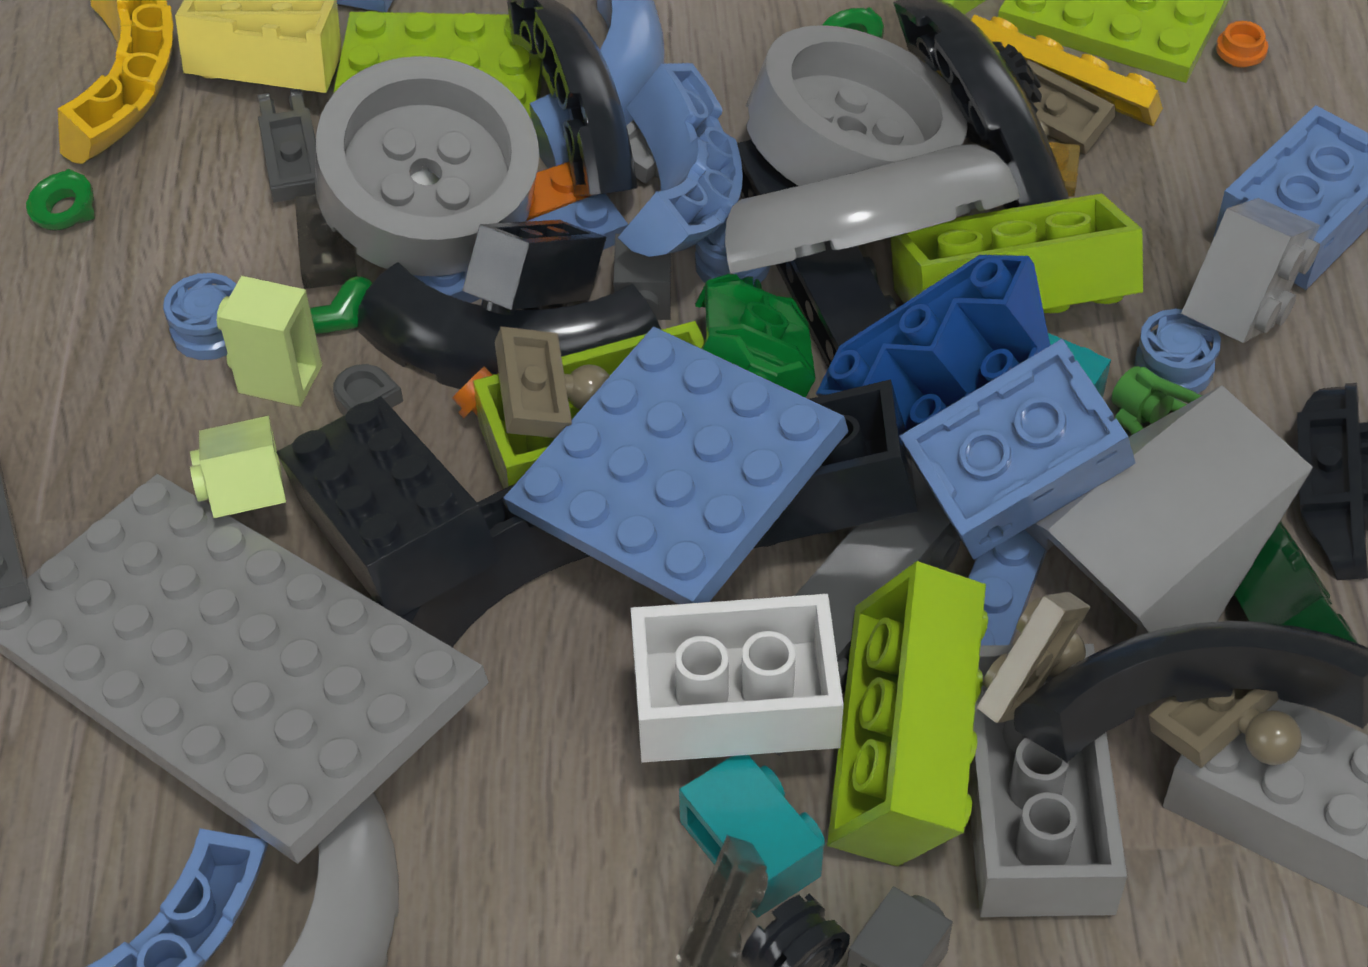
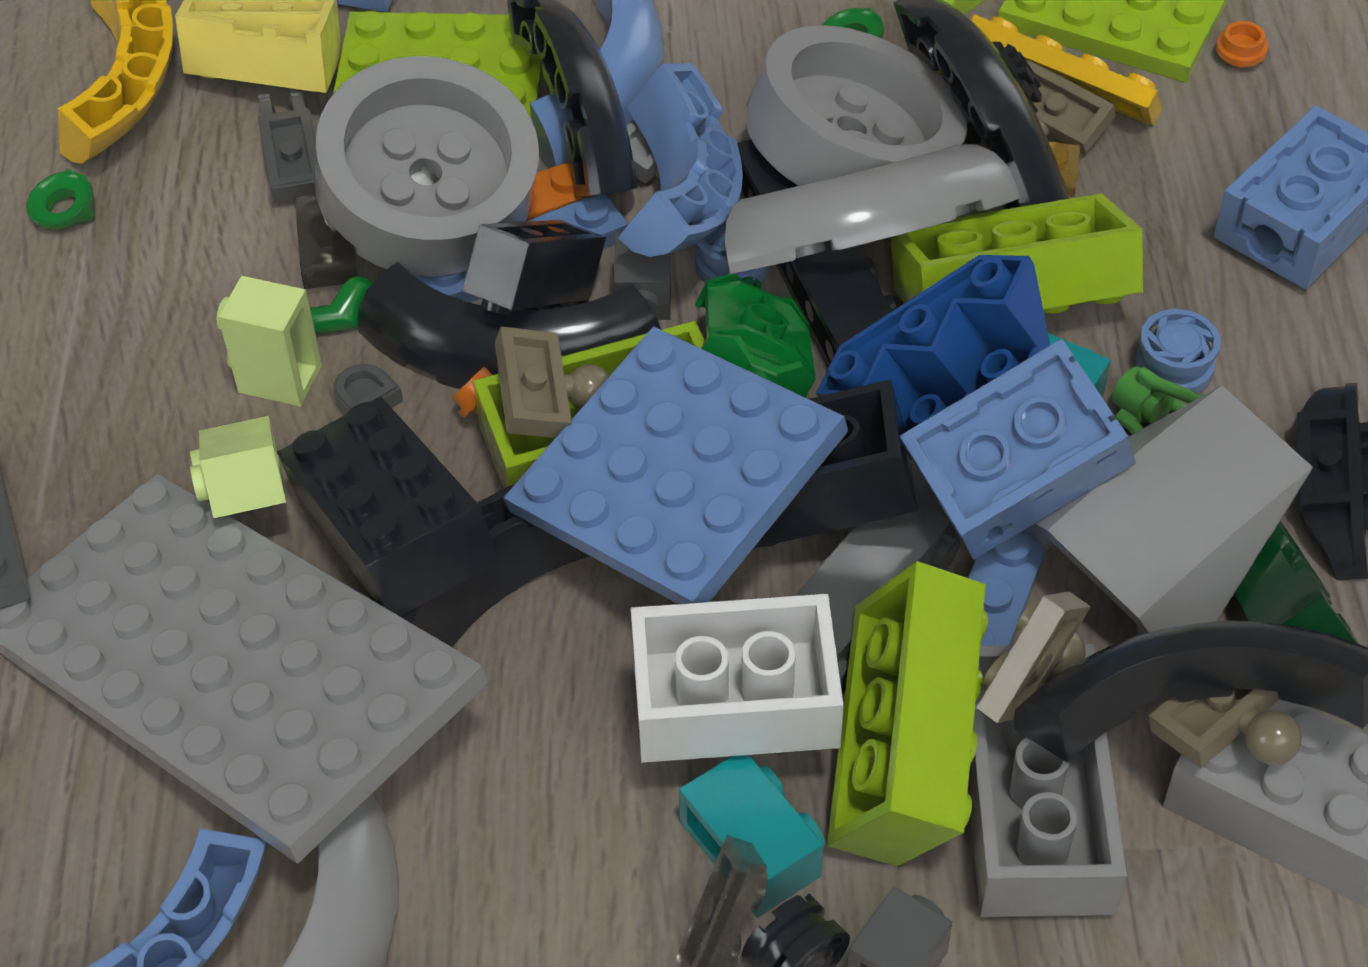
medium blue wheel [163,273,236,360] -> none
light grey brick [1181,198,1320,343] -> none

